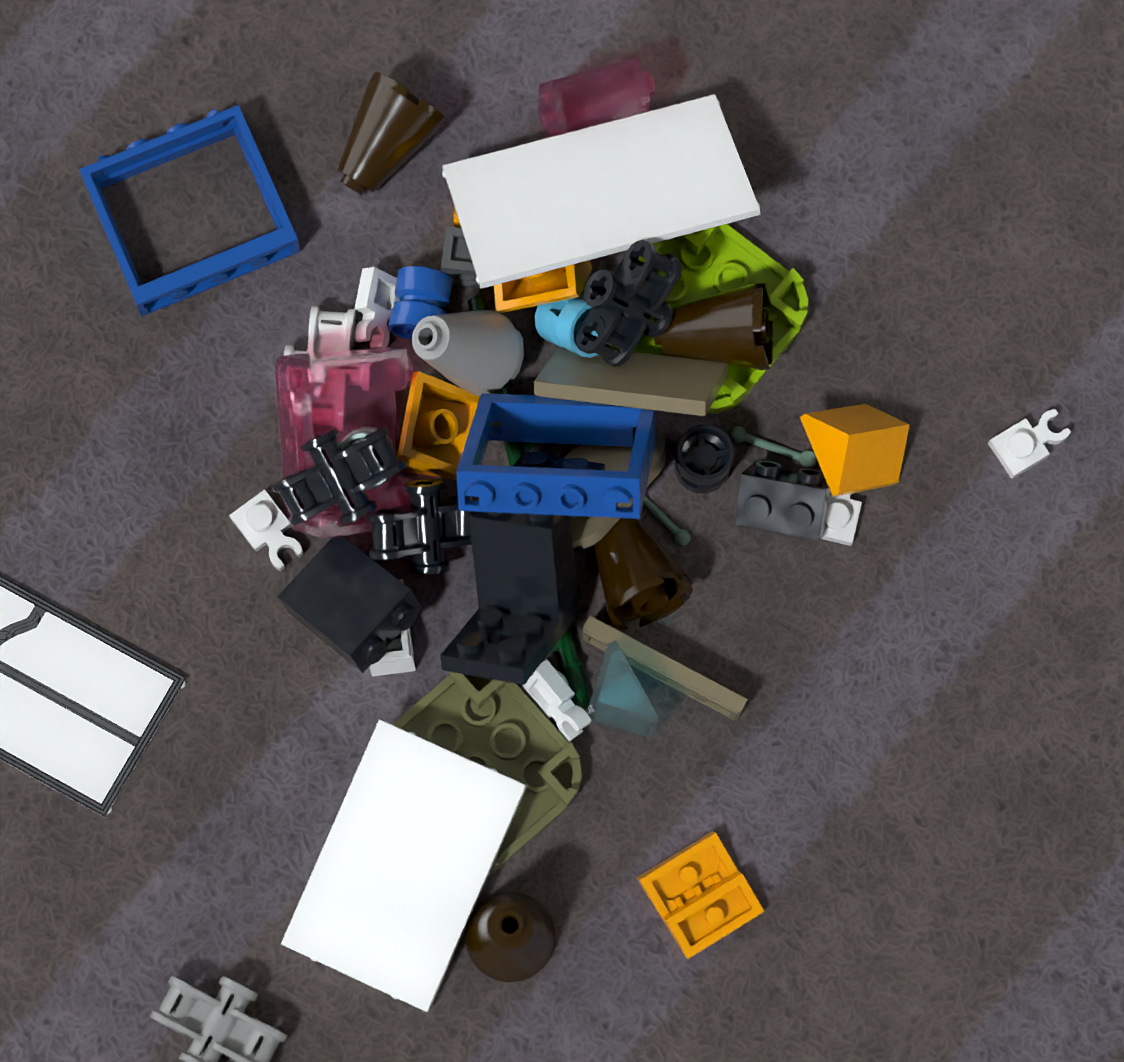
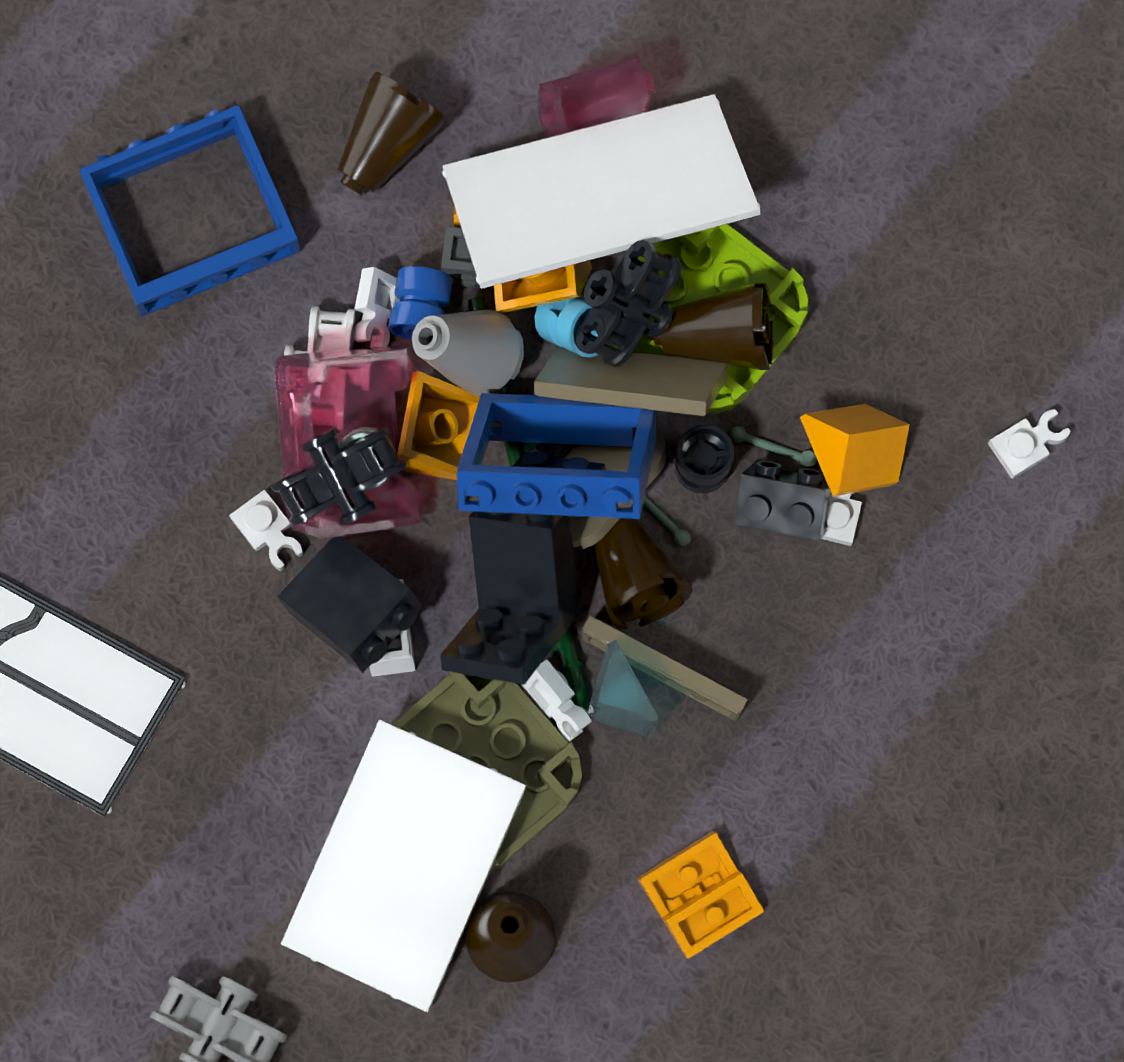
black axle [366,479,479,574] -> none

